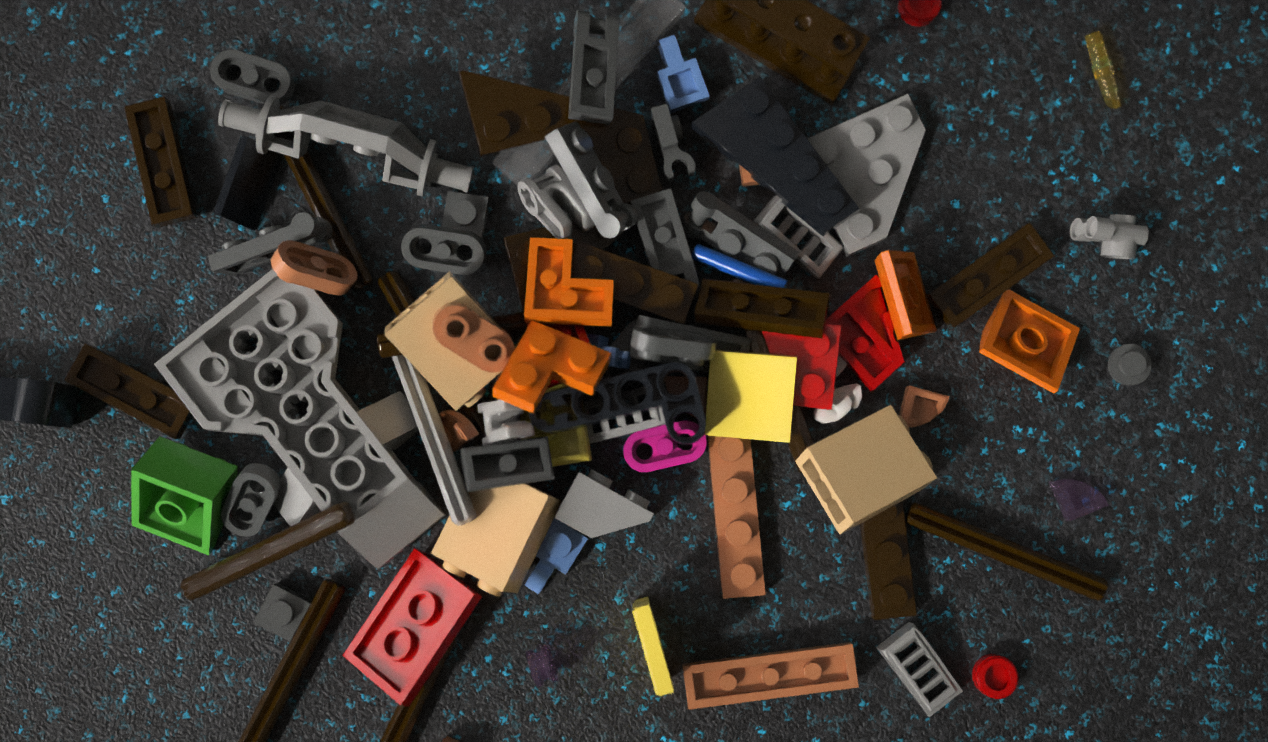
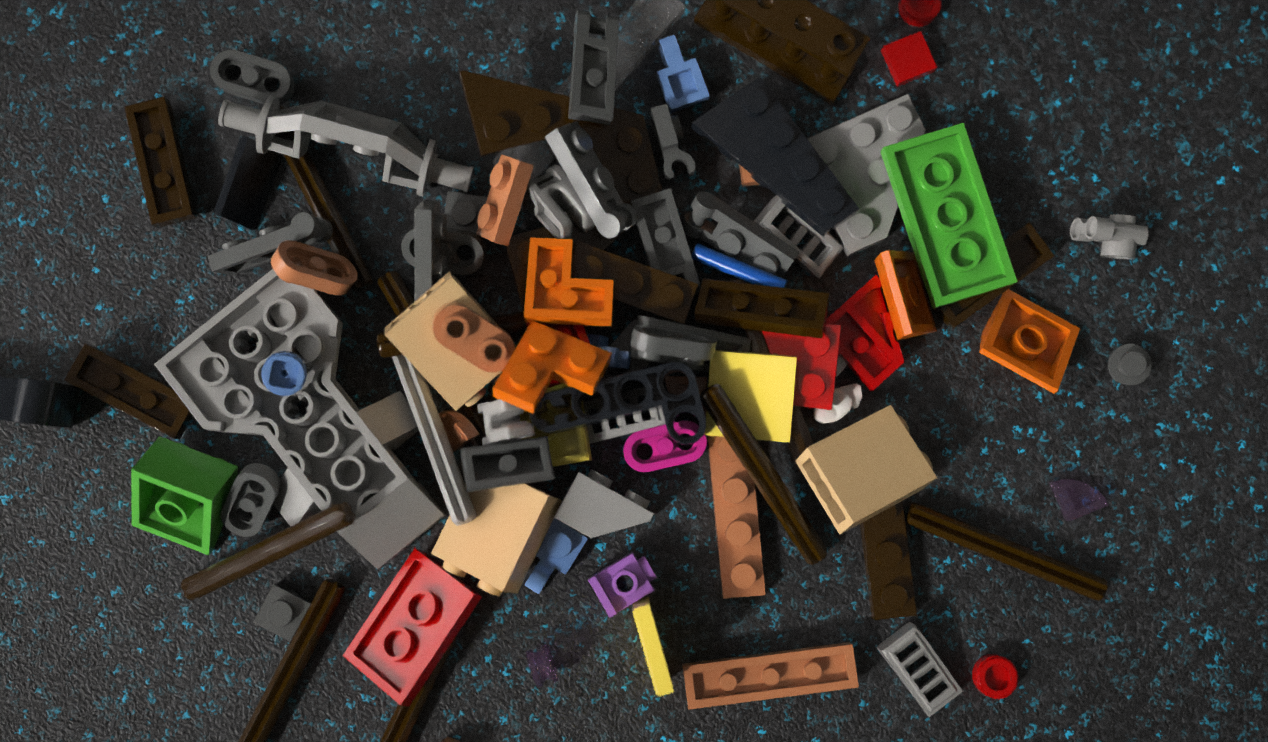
nougat tile [899,386,950,428] -> none
clear yellow piece [1084,31,1121,109] -> none
none -> medium blue tile [261,351,307,396]
none -> dark grey plate [414,200,447,301]
none -> nougat plate [476,154,534,246]
none -> medium lavender brick [588,552,657,618]
none -> dark brown axle [700,384,827,565]
none -> bright green plate [880,123,1017,309]
none -> red tile [881,31,937,87]

